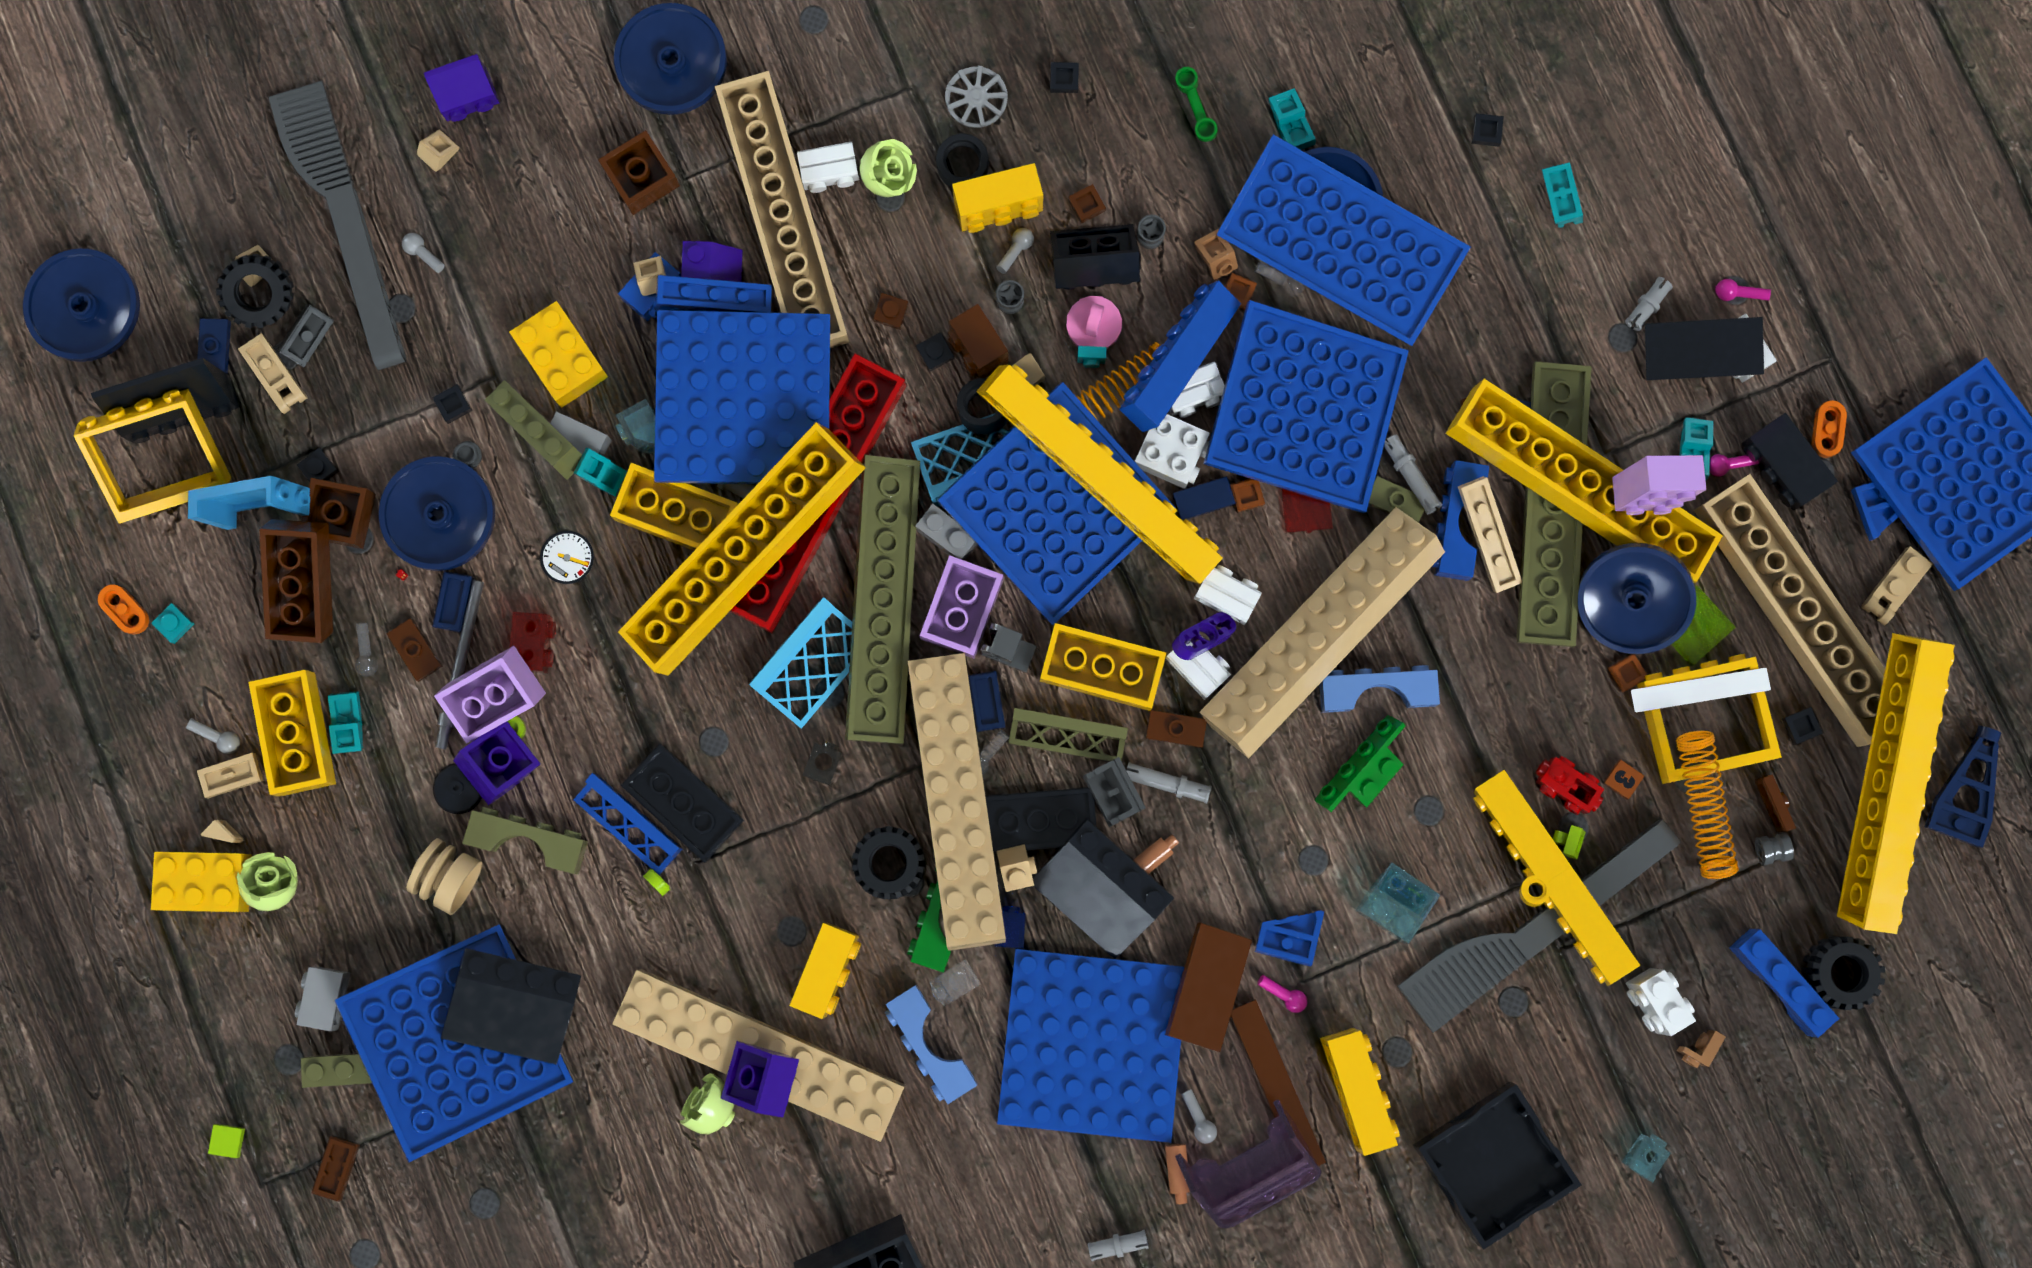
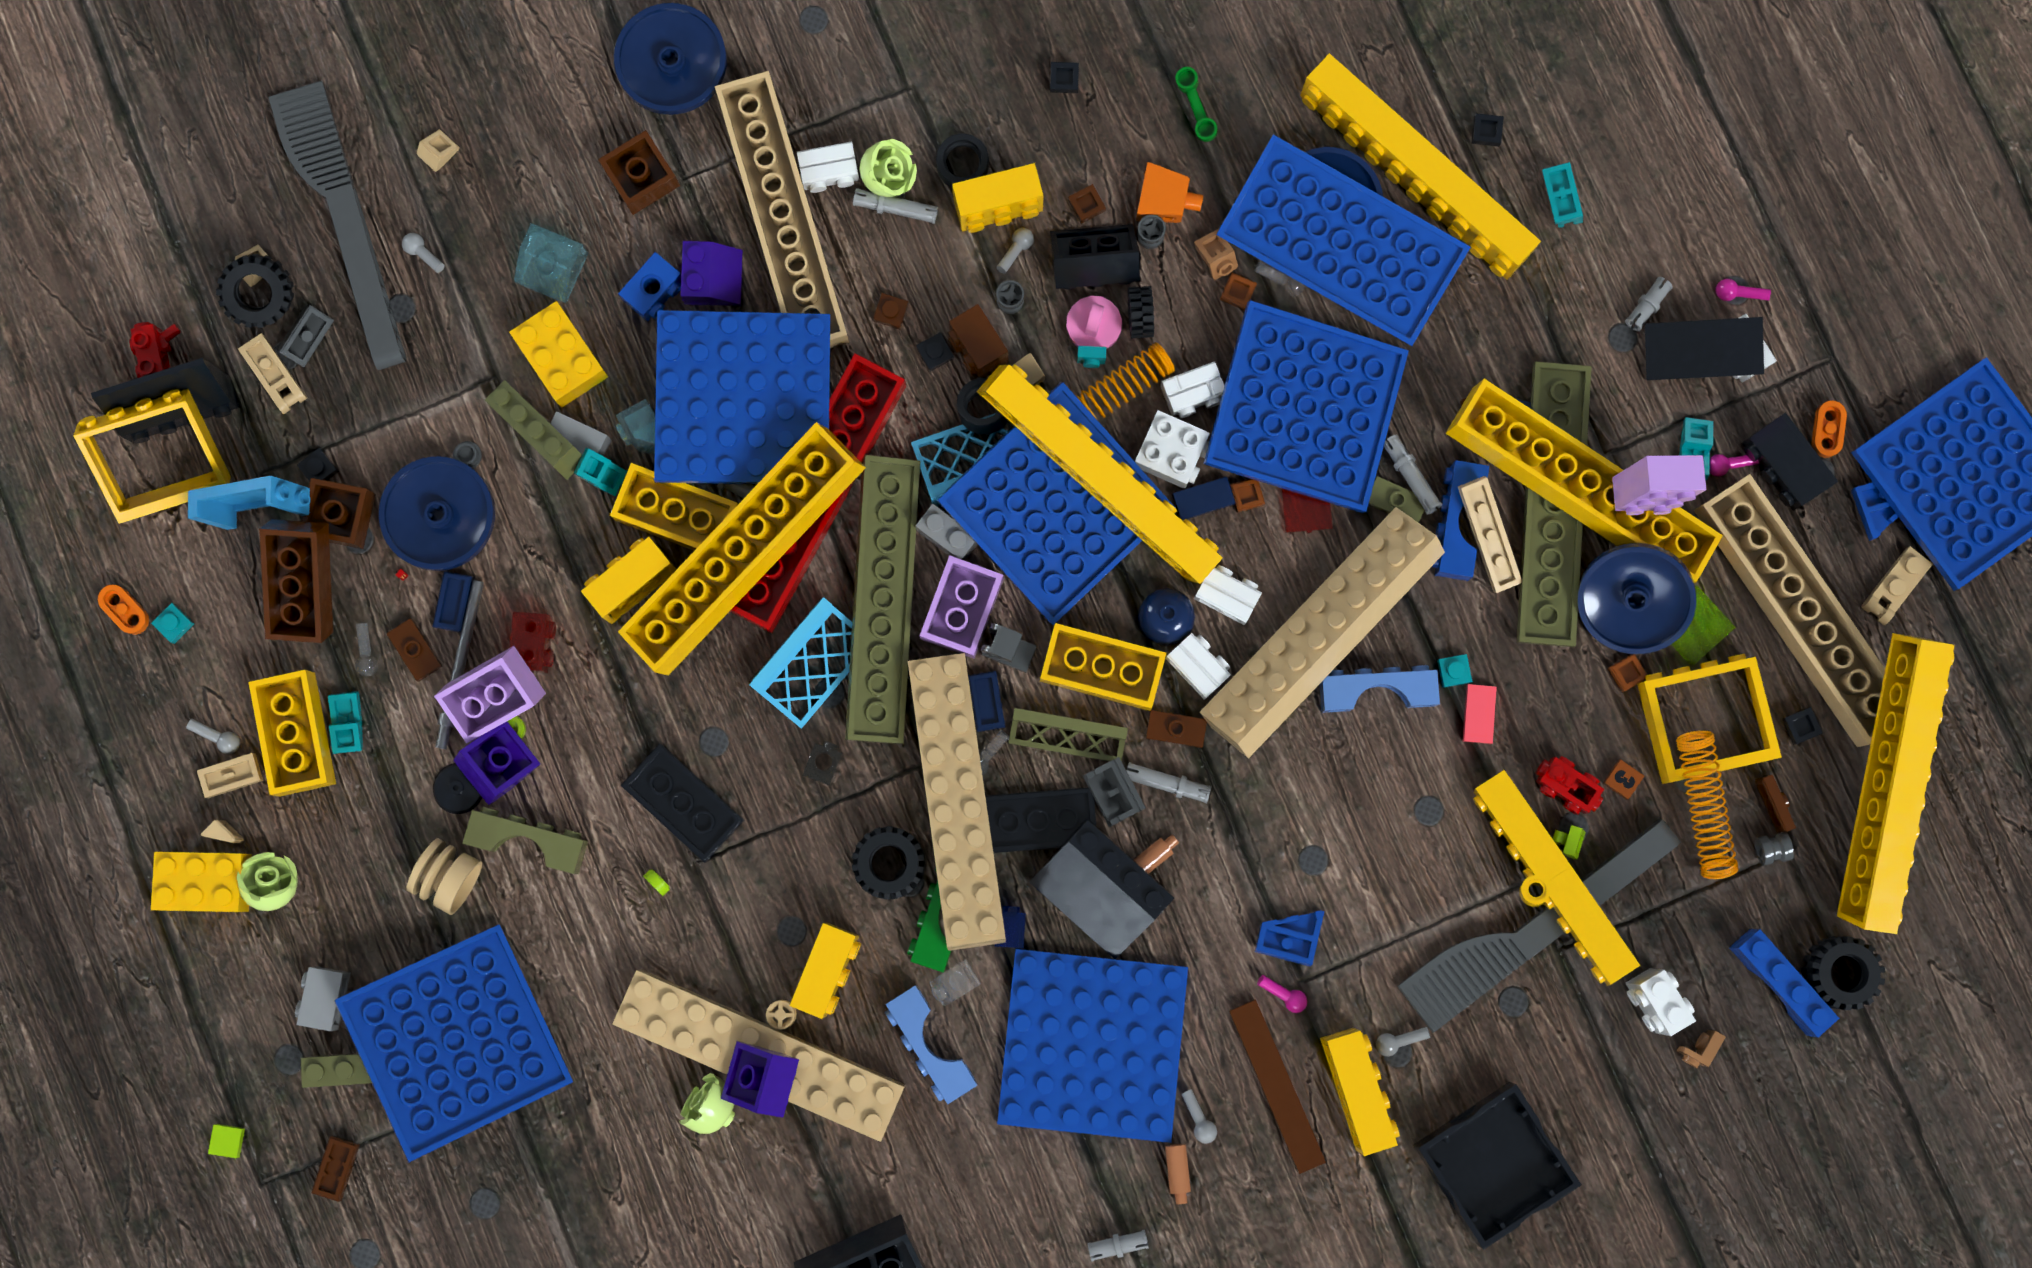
dark blue dish [23,248,140,362] -> none
dark blue plate [197,318,231,374] -> none
dark purple slope [424,54,499,122] -> none
black plate [432,384,473,424] -> none
black slope [441,948,581,1065] -> none
white sticker [540,531,594,584] -> none
blue fence [573,773,683,875] -> none
tan slope [633,256,666,296] -> none
blue fence [653,275,772,313] -> none
light grey wheel [945,65,1008,128] -> none
tan brick [997,844,1037,892] -> none
blue brick [1119,280,1241,432] -> none
reddish brown tile [1165,922,1252,1052] -> none
dark purple beam [1172,612,1236,660] -> none
clear purple windscreen [1175,1100,1321,1228] -> none
teal slope [1269,88,1316,150] -> none
green bracket [1315,715,1406,812] -> none
clear light blue slope [1355,862,1440,944] -> none
clear light blue brick [1621,1133,1671,1183] -> none
white sticker [1631,668,1771,712] -> none
dark blue plate [1924,726,2001,848] -> none
none -> red brick [129,322,181,378]
none -> clear light blue slope [514,223,589,303]
none -> yellow brick [581,537,677,624]
none -> tan wheel [766,999,797,1030]
none -> light grey pin [853,188,939,224]
none -> black tyre [1128,286,1154,339]
none -> orange torso [1136,162,1204,223]
none -> dark blue cylinder [1138,588,1195,646]
none -> yellow brick [1300,53,1541,280]
none -> light grey bar [1376,1027,1431,1057]
none -> teal plate [1437,654,1473,688]
none -> coral tile [1462,684,1497,744]

